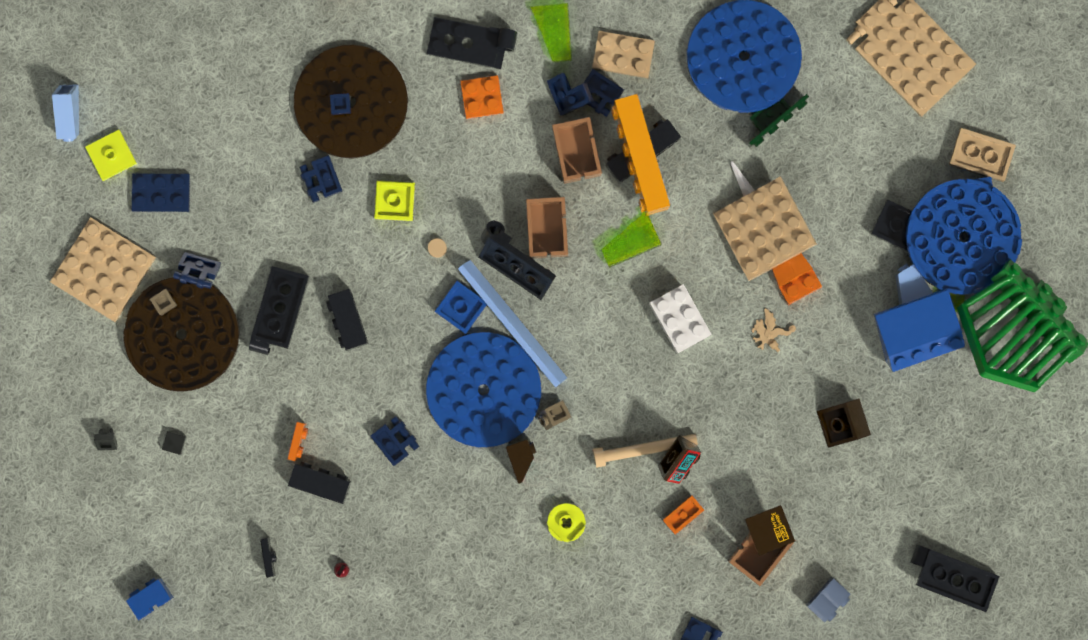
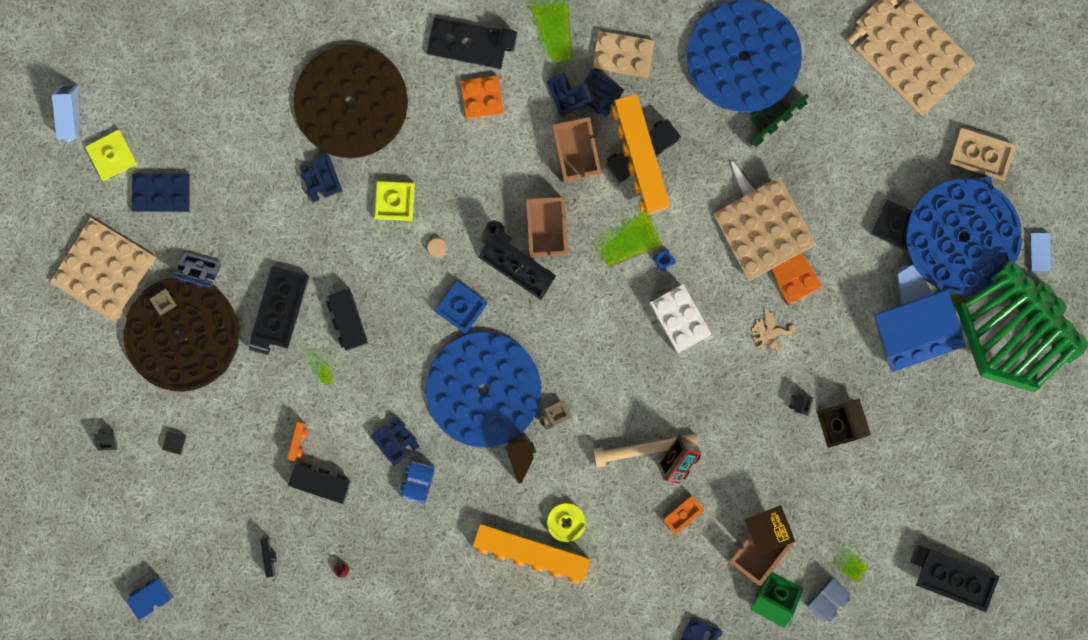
dark blue plate [330,93,351,115] -> none
light blue tile [458,260,567,387] -> none
none -> clear neon green plate [318,365,335,386]
none -> blue brick [399,461,435,505]
none -> light orange brick [473,524,591,584]
none -> blue plate [653,248,676,271]
none -> green slope [750,572,803,628]
none -> pearl dark grey tile [789,393,813,416]
none -> clear neon green plate [841,556,869,583]
none -> light blue tile [1030,233,1051,272]

